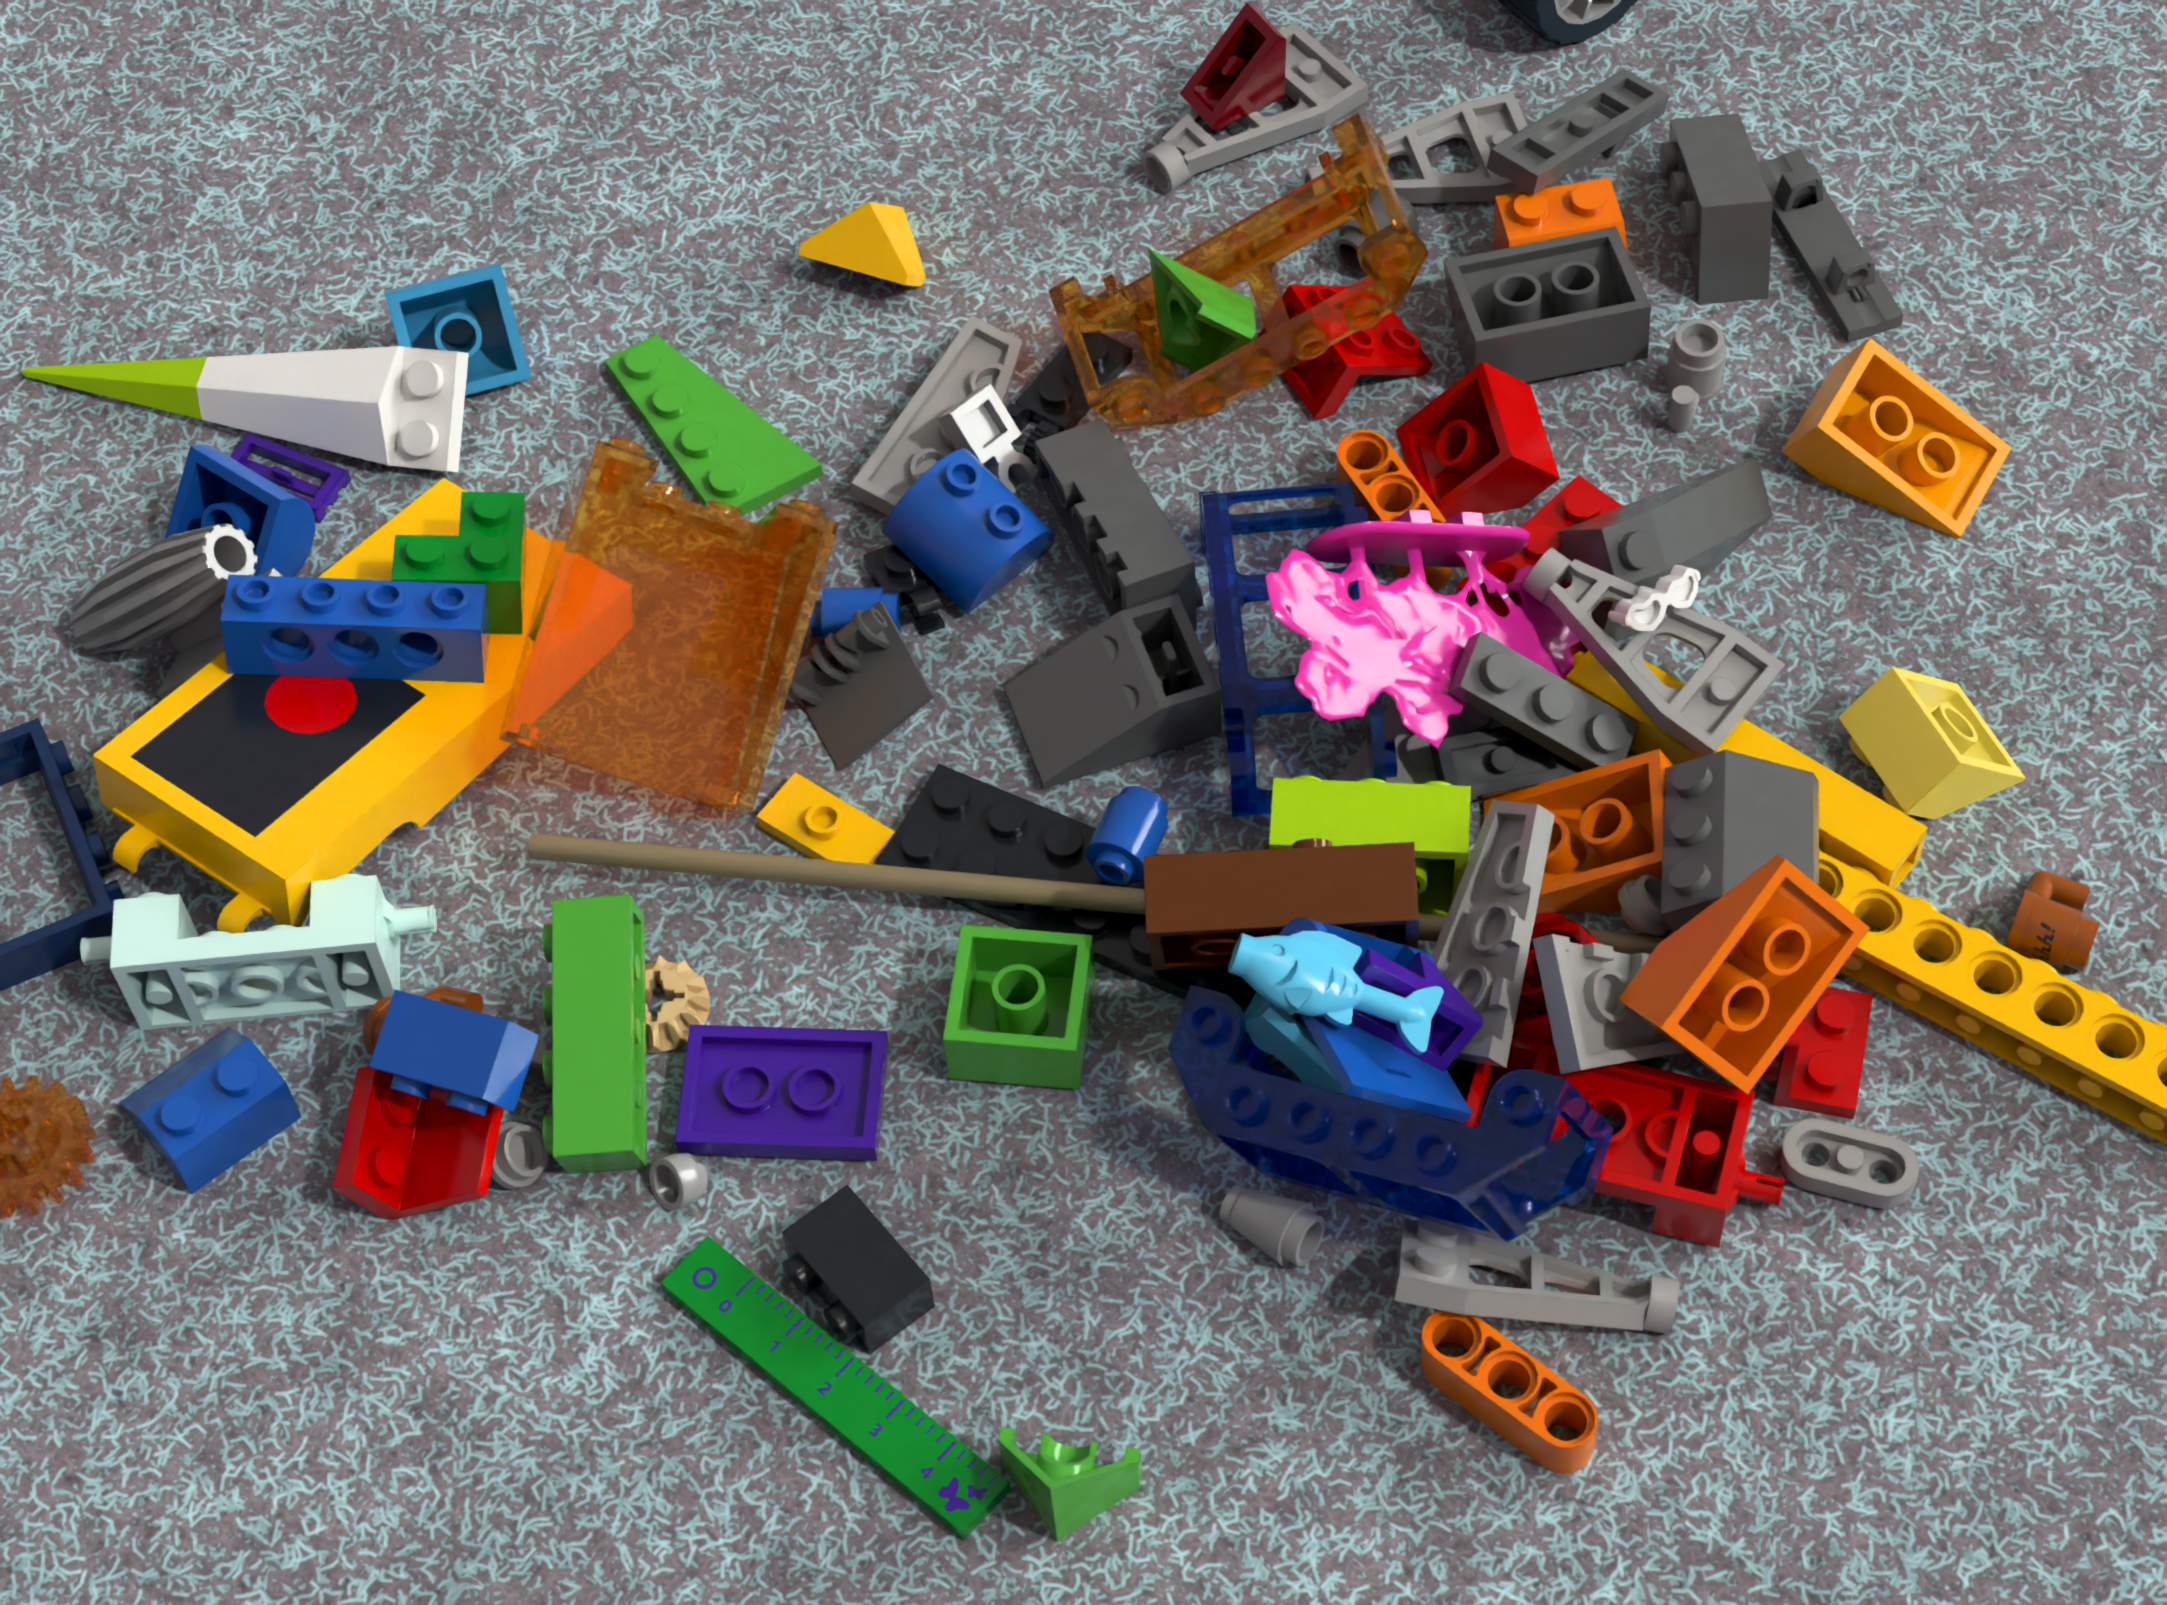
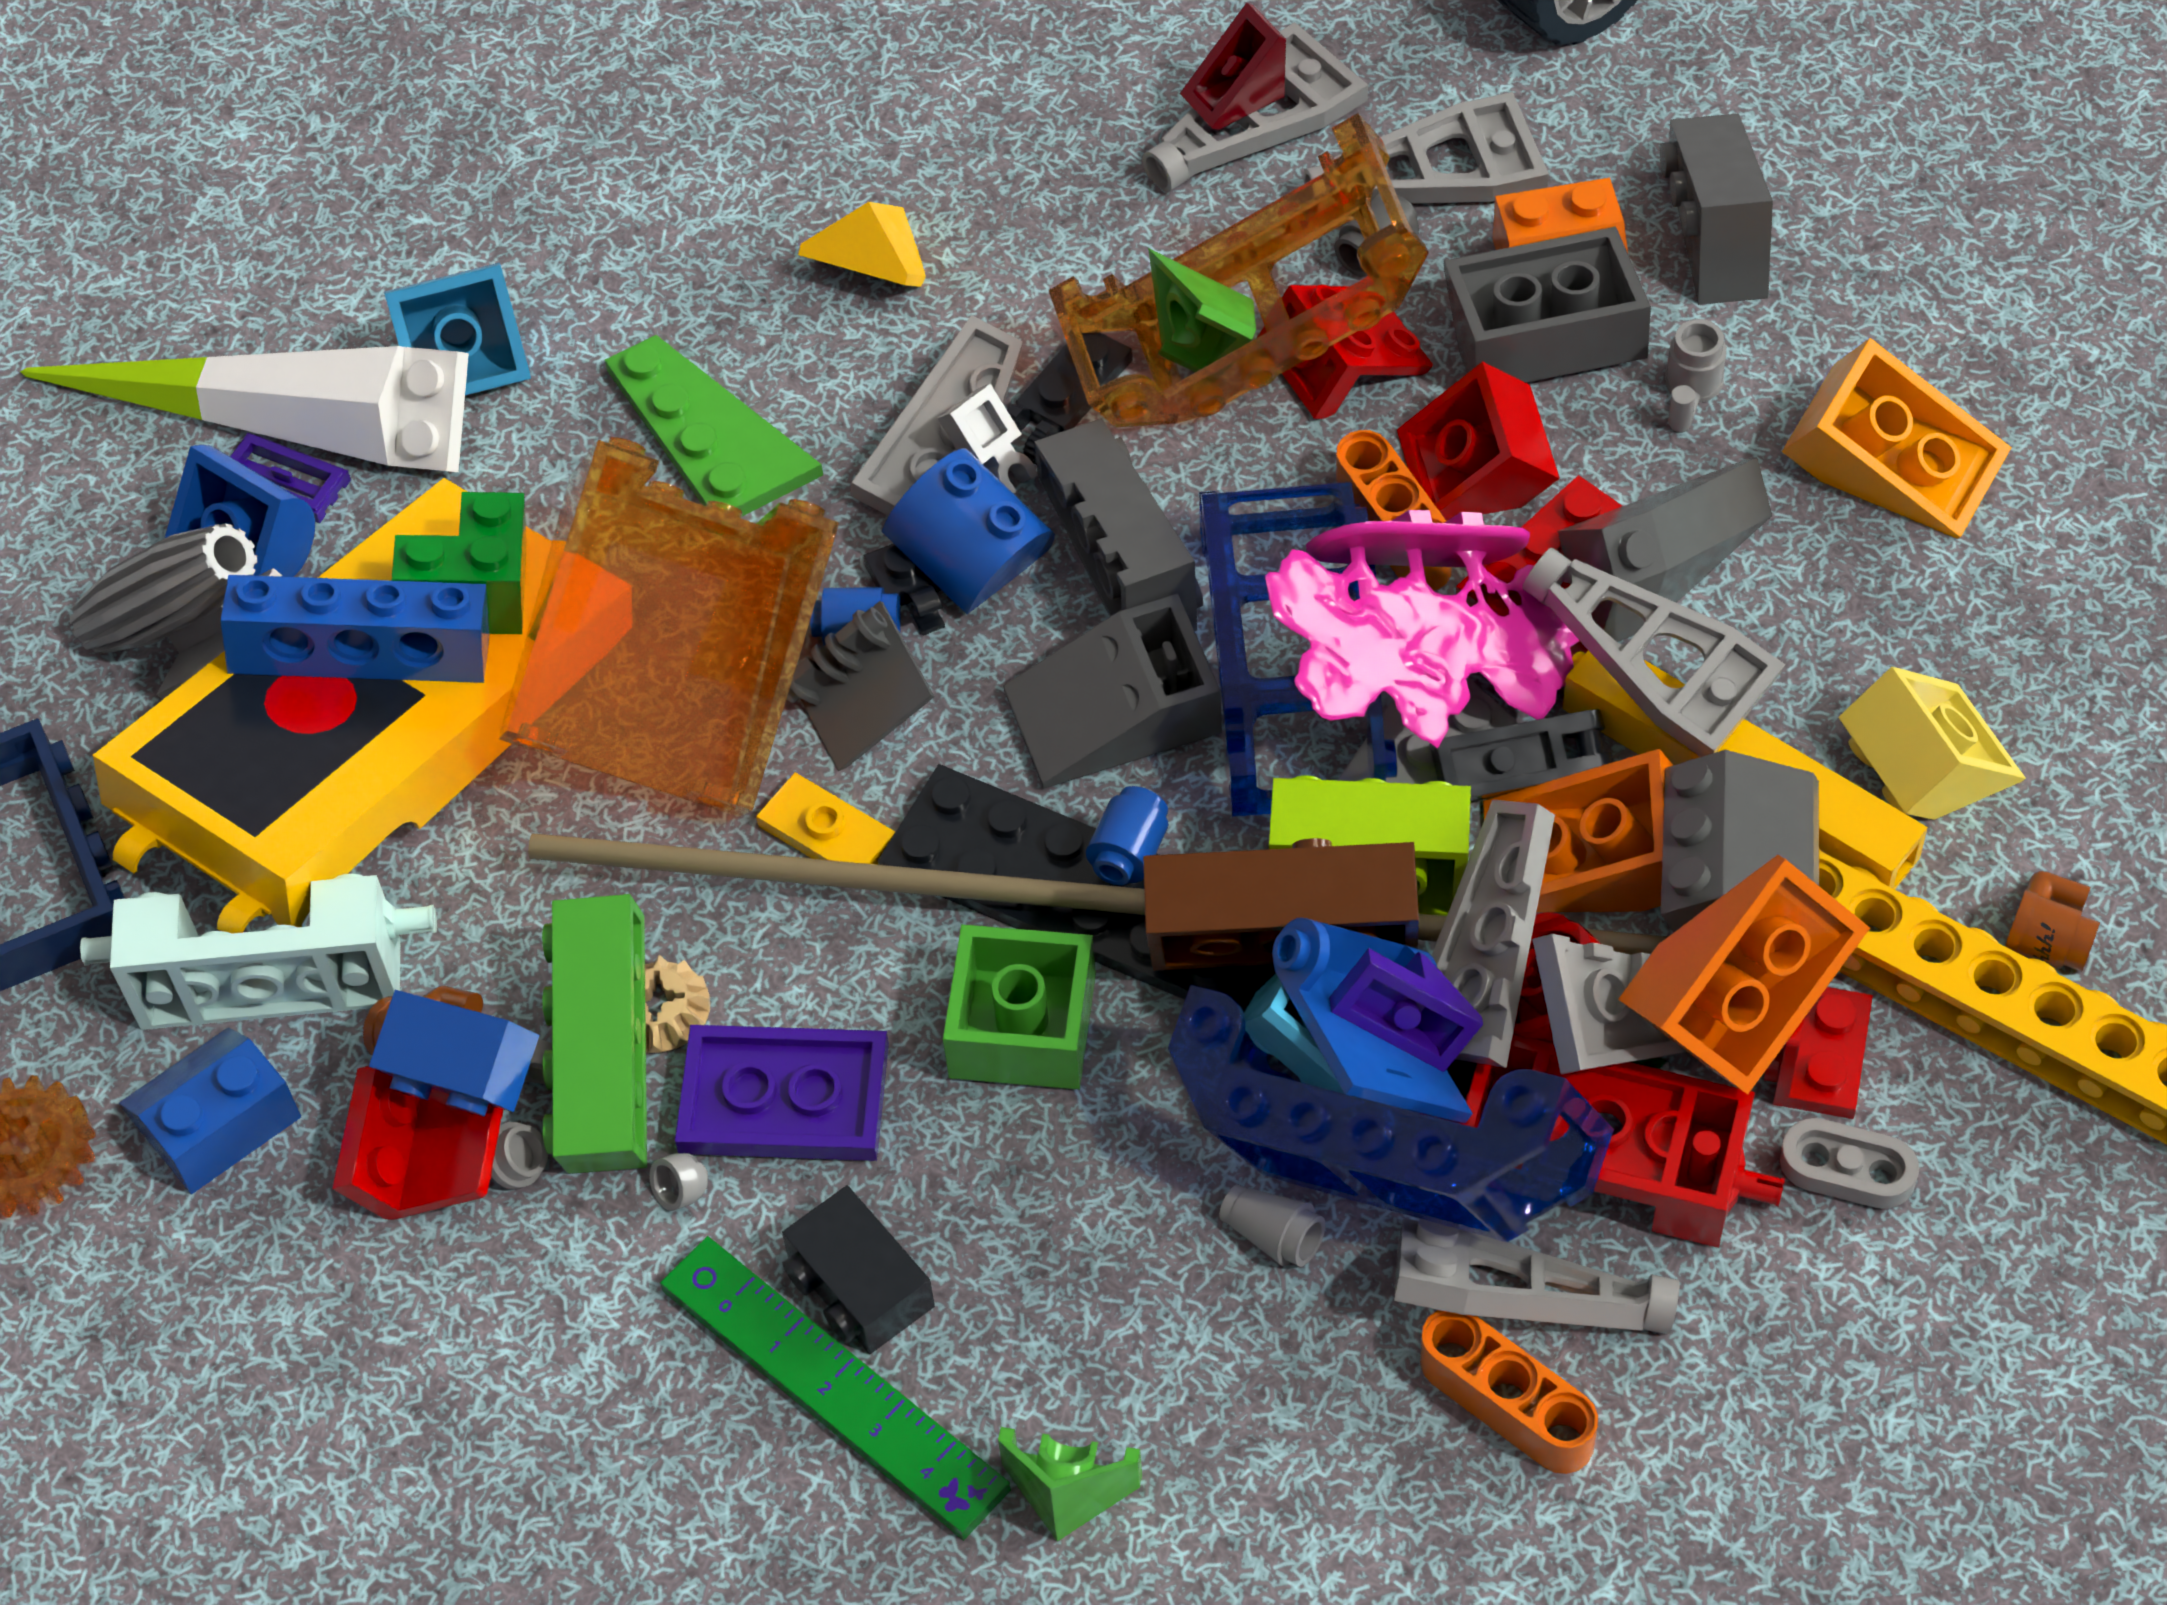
medium azure animal [1228,931,1444,1055] -> none
dark grey plate [1448,631,1639,771] -> none
dark grey hinge [1486,69,1670,195] -> none
white piece [1608,565,1701,631] -> none
light grey plate [1618,874,1672,937] -> none
dark grey hinge [1758,149,1903,343] -> none

